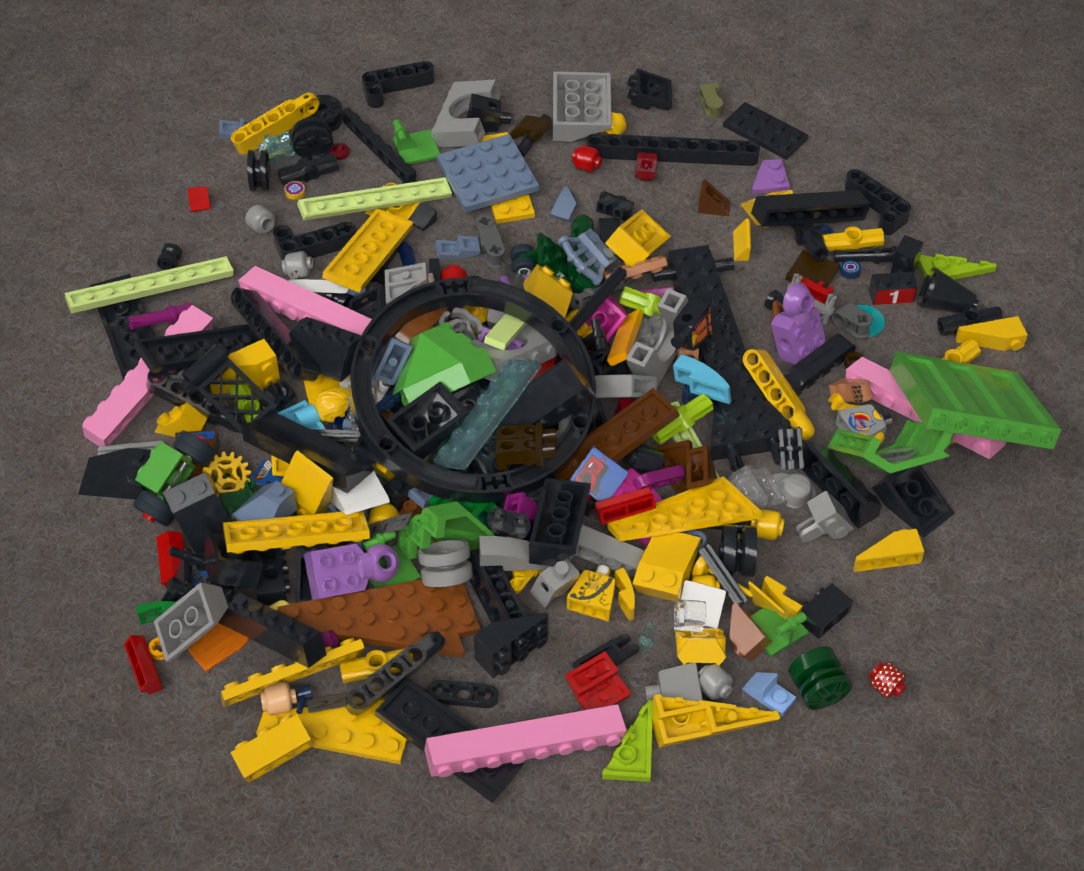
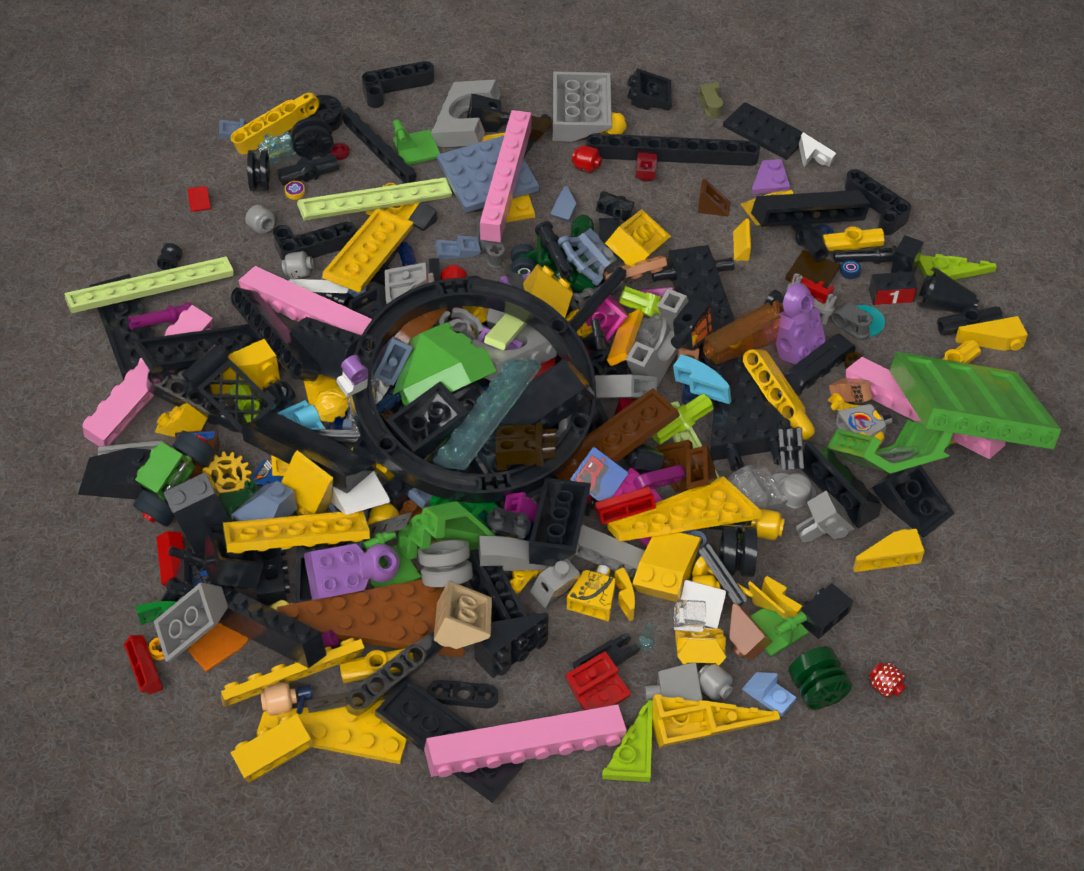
none -> leg [336,355,368,398]
none -> tan slope [434,581,492,649]
none -> bright pink brick [480,110,531,242]
none -> black pin [535,221,573,278]
none -> clear orange slope [703,303,781,365]
none -> white slope [799,132,836,168]

